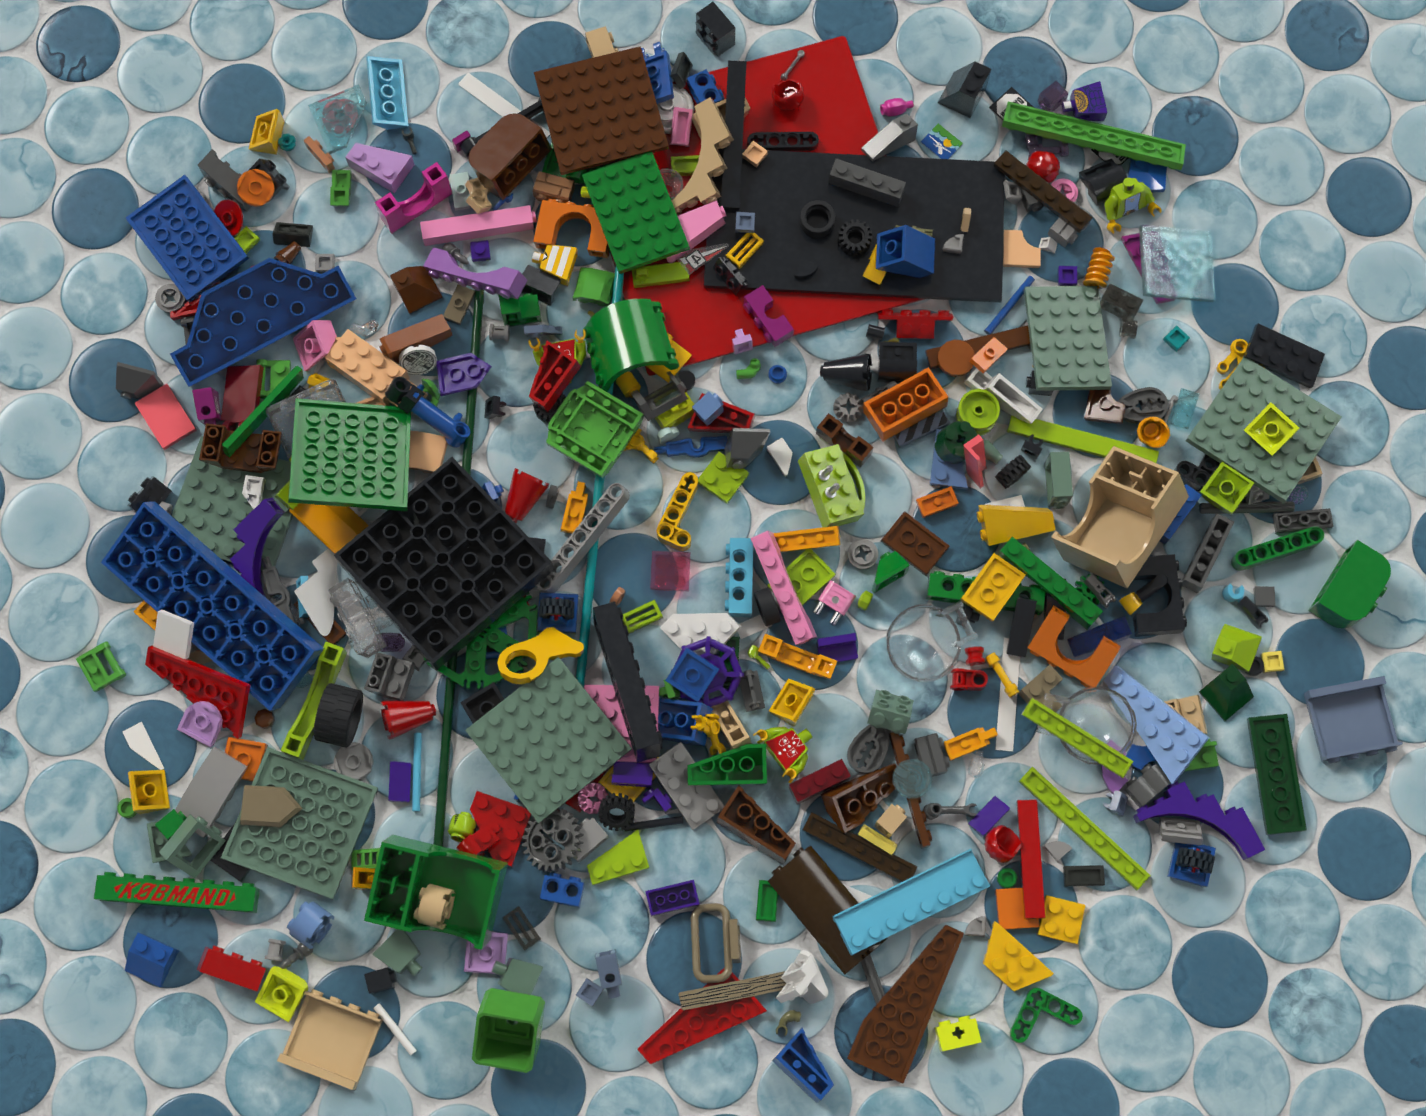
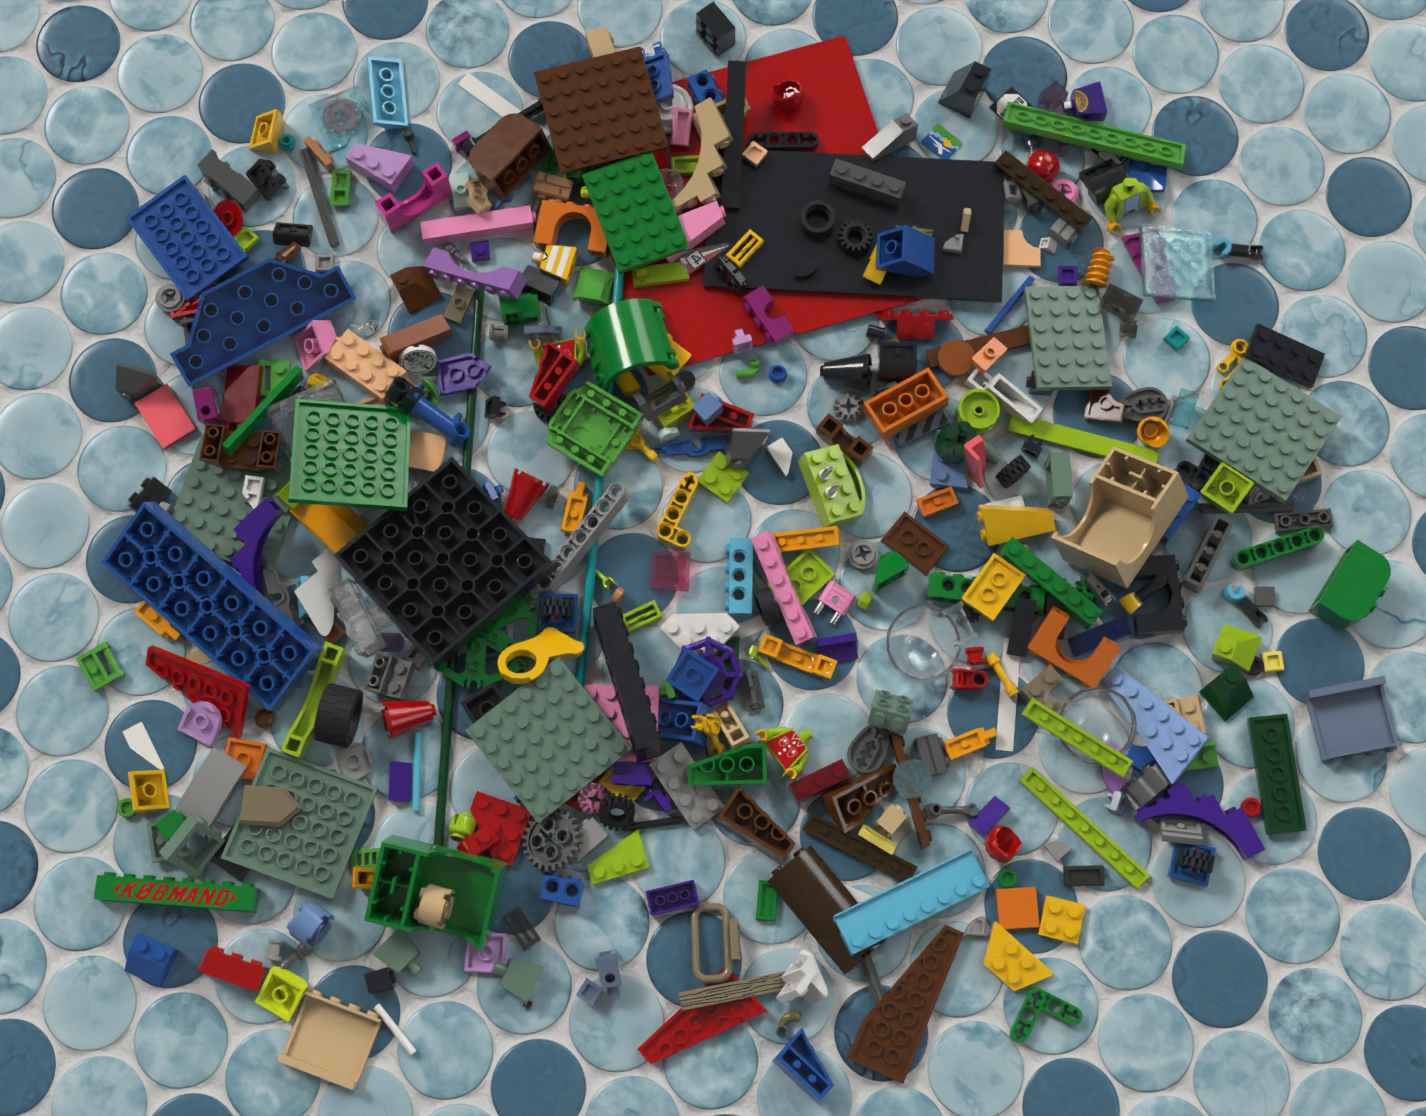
white tile [153,610,194,659] -> none
orange tile [237,169,275,207] -> none
bright green plate [472,988,545,1073] -> none
pearl dark grey tile [671,52,693,89] -> none
sand blue tile [735,212,755,233] -> none
yellow slope [769,678,815,727] -> none
flat silver hinge [781,50,805,81] -> none
dark pink plant [880,98,914,117] -> none
neon yellow brick [934,1015,982,1052] -> none
red tile [1016,800,1046,919] -> none
neon yellow slope [1244,402,1300,456] -> none
none -> dark grey axle [300,148,340,248]
none -> lime hand [595,569,618,592]
none -> black piece [1210,237,1263,260]
none -> red tile [1240,797,1261,818]

